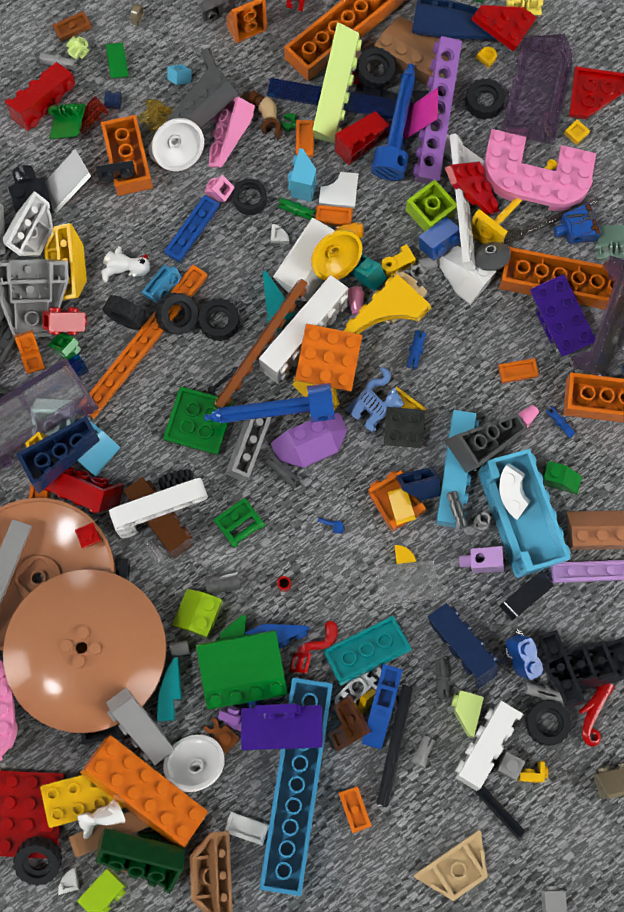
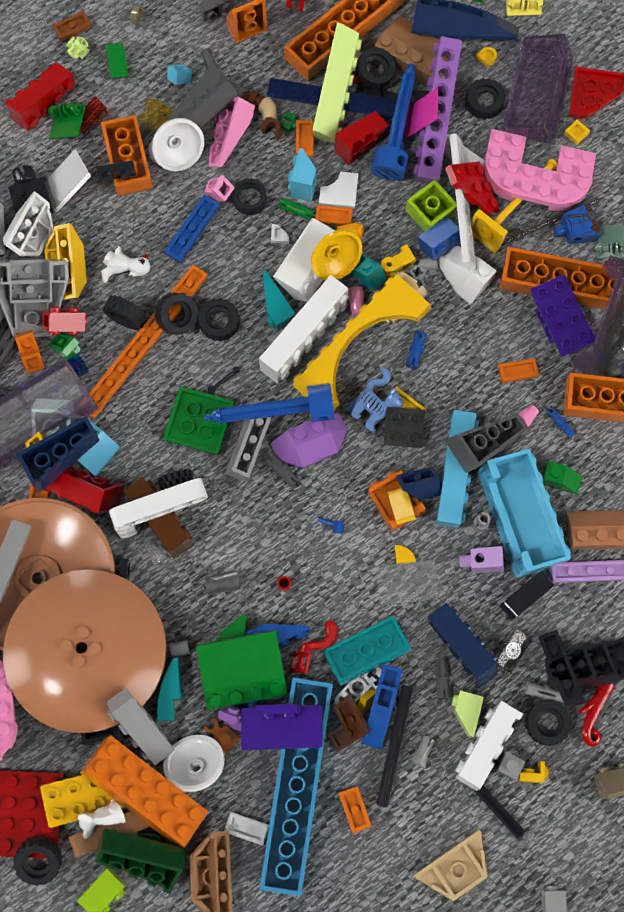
light grey pin [39,52,77,71] -> none
white tile [58,868,80,895] -> none
red plate [75,522,101,549] -> none
dark blue wheel [104,90,122,110] -> none
dark azure bracket [141,265,182,304] -> none
lime slope [172,589,223,639] -> none
dark orange plate [213,279,307,408] -> none
green plate [213,498,265,548] -> none
orange plate [295,323,362,392] -> none
dark grey axle [447,491,468,529] -> none
red plate [471,5,537,52] -> none
dark grey dish [474,242,511,271] -> none
white brick [499,463,531,520] -> none
blue brick [506,634,543,680] -> none

